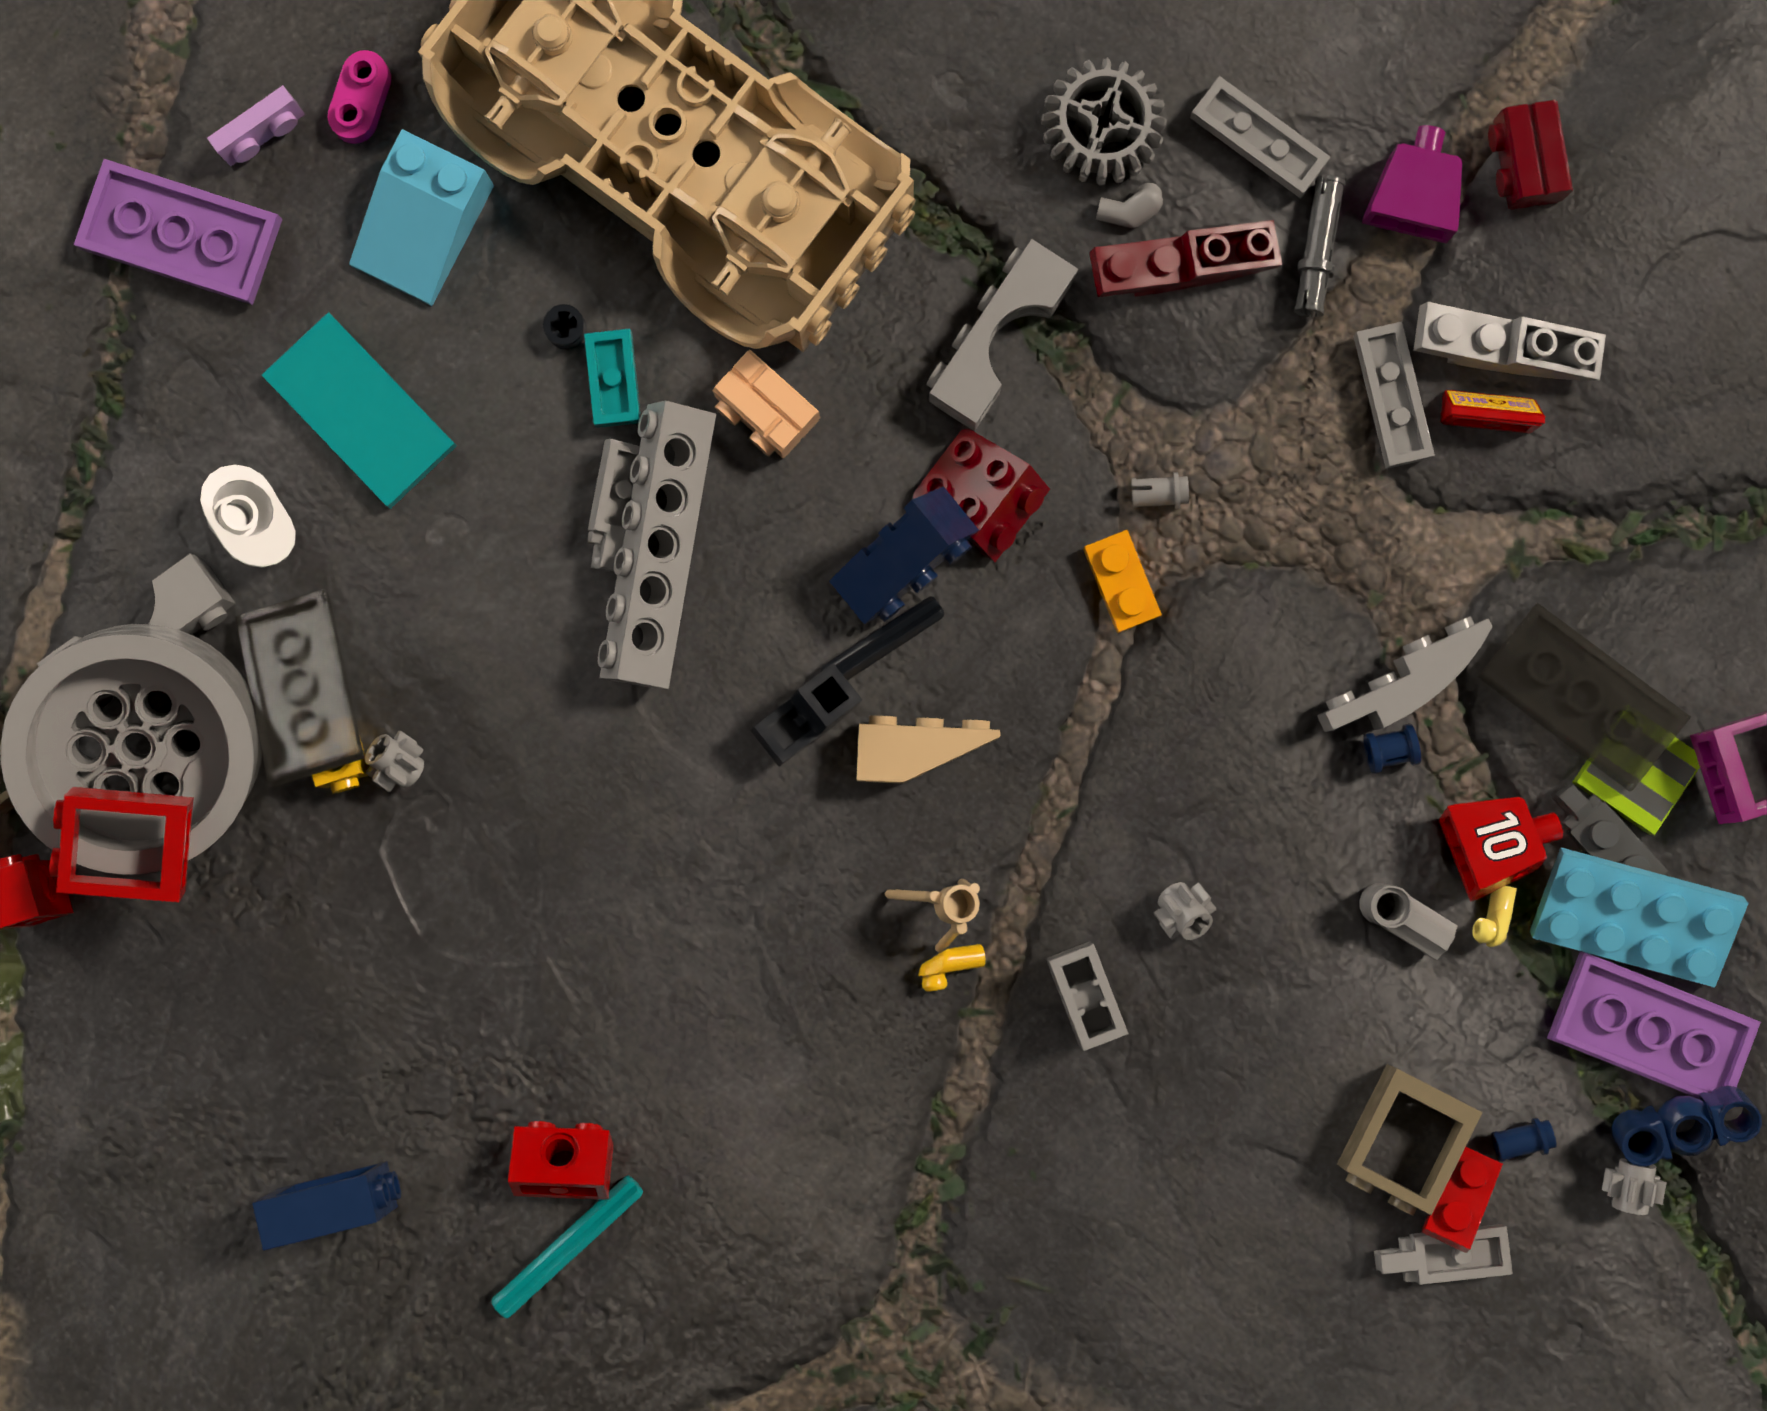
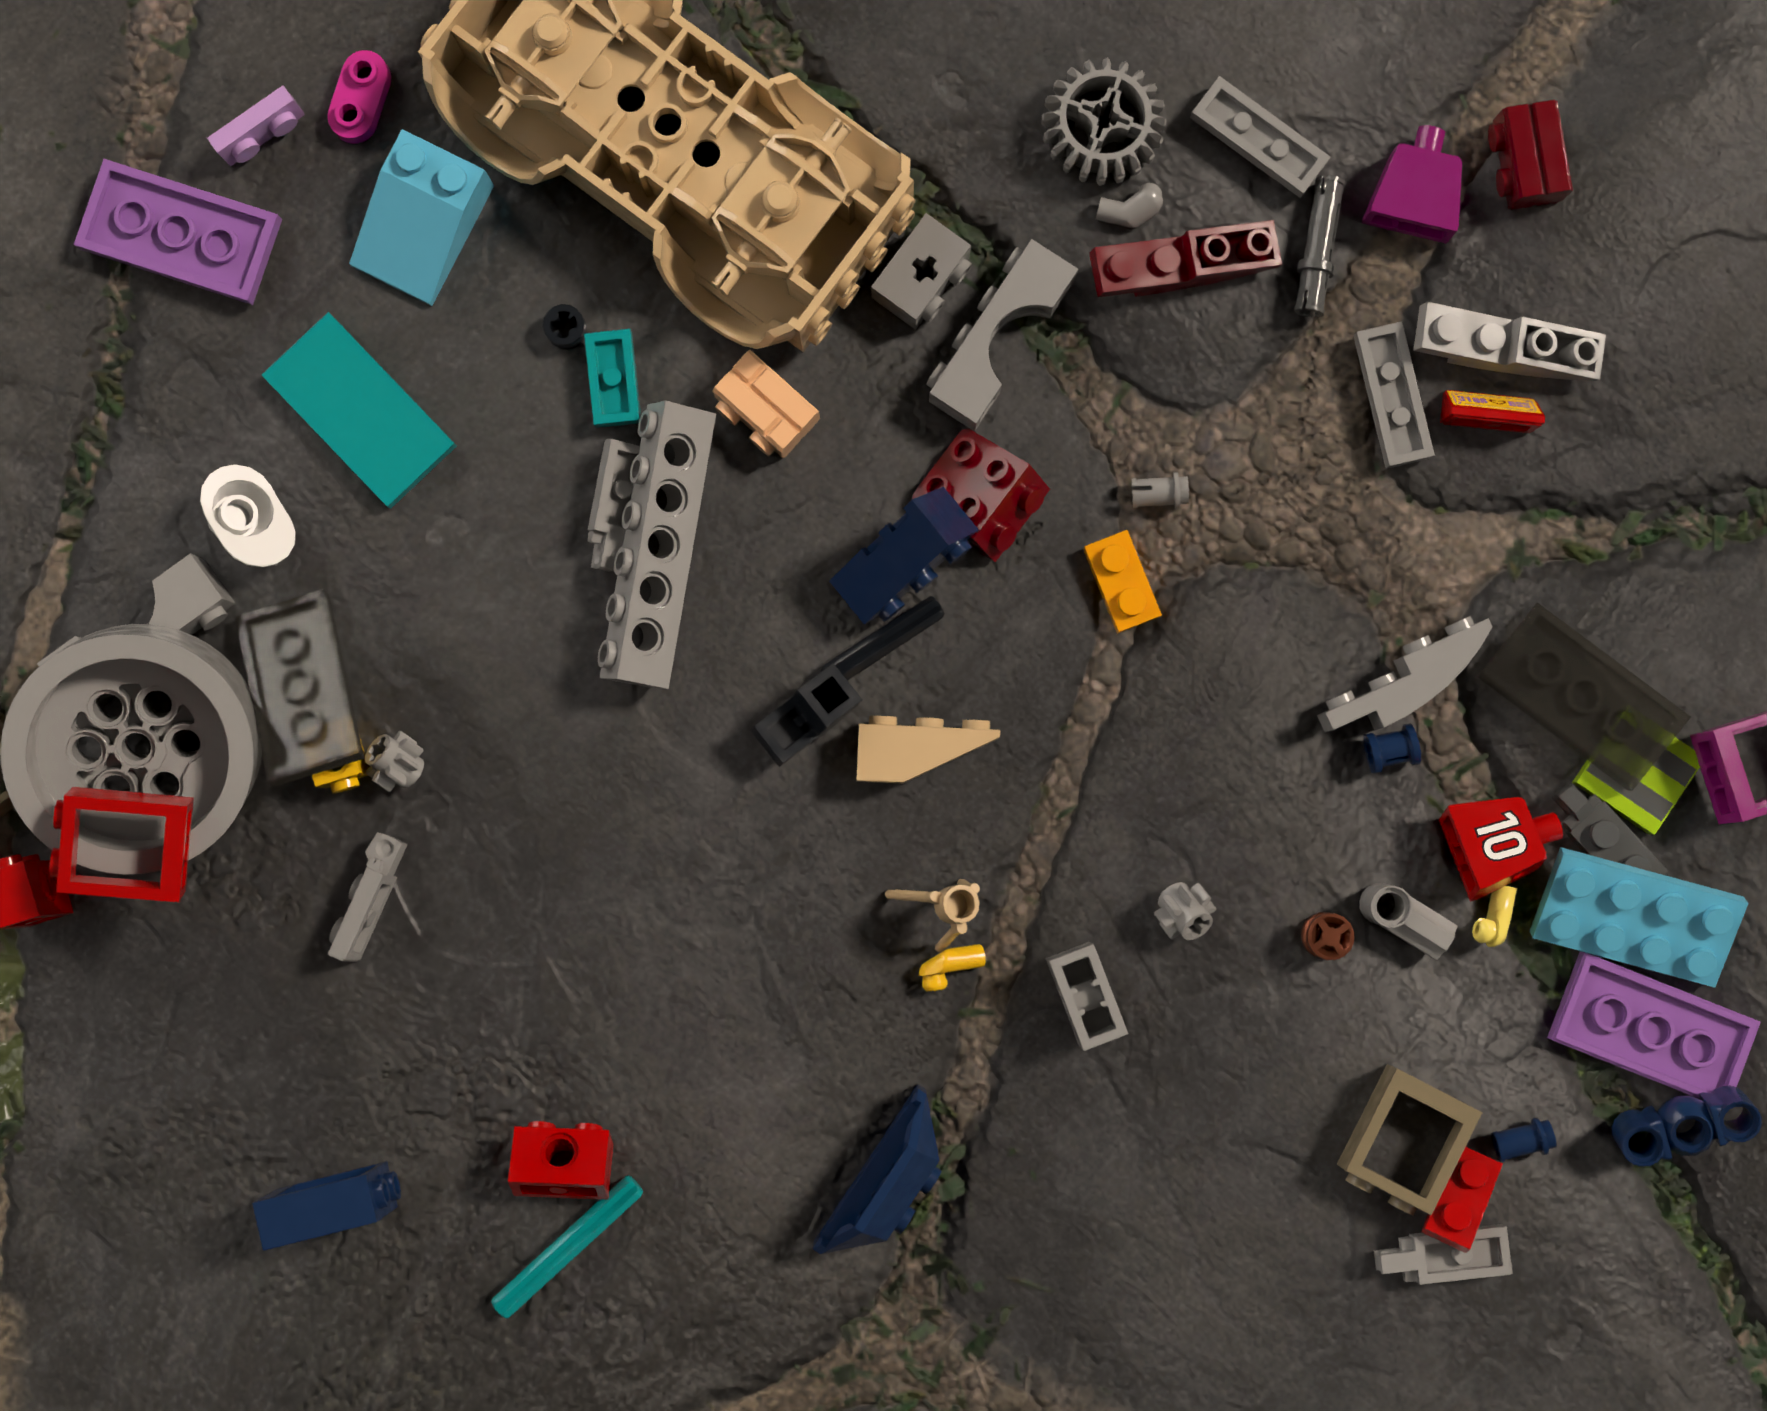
light grey gear [1602,1158,1667,1215] -> none
none -> light grey hinge [327,832,408,962]
none -> dark blue wedge [813,1084,942,1254]
none -> light grey brick [871,213,972,330]
none -> copper wheel [1301,912,1354,960]

